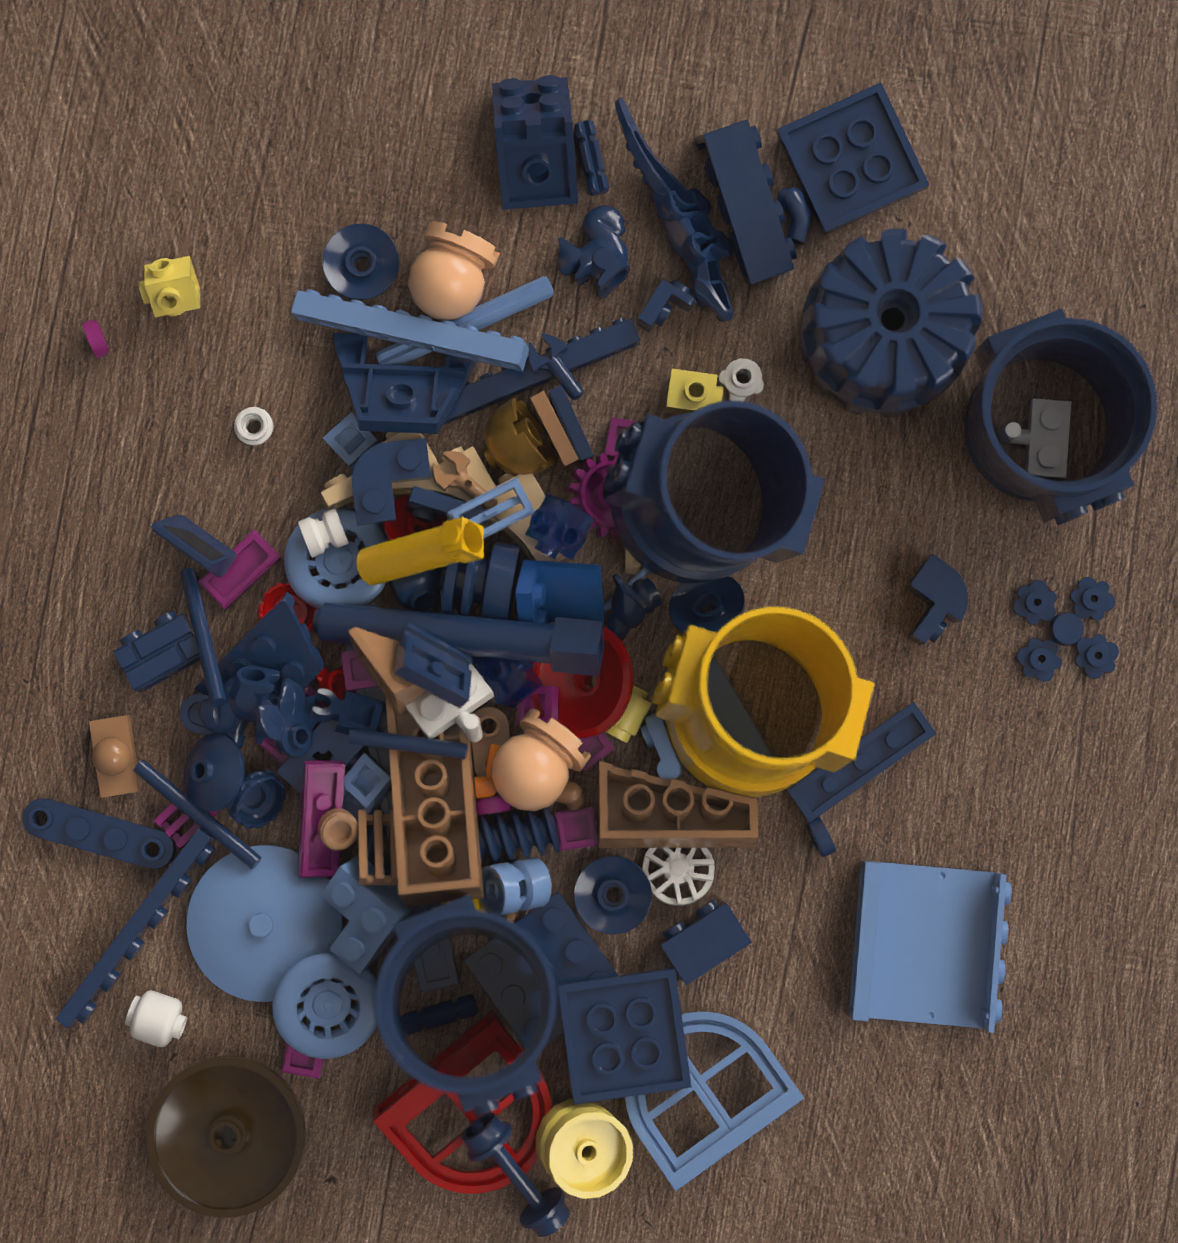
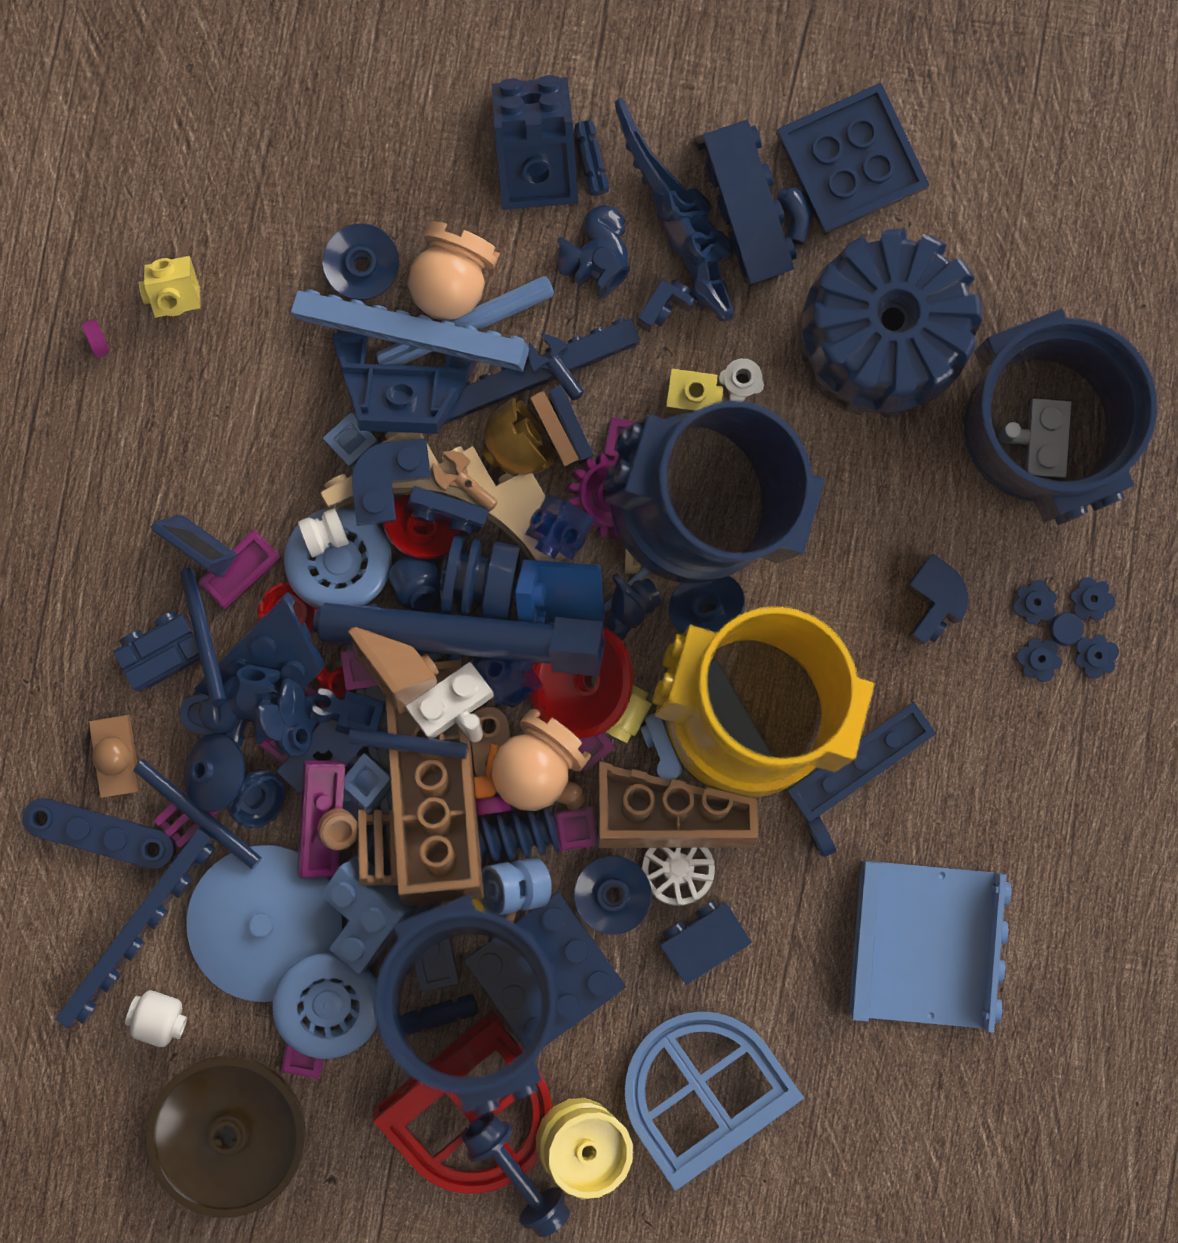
white plate [234,407,273,446] -> none
yellow piece [356,517,484,585] -> none
dark blue plate [394,622,473,709] -> none
medium blue tile [446,477,535,539] -> none
magenta tile [516,686,558,725] -> none
dark blue plate [558,967,692,1104] -> none

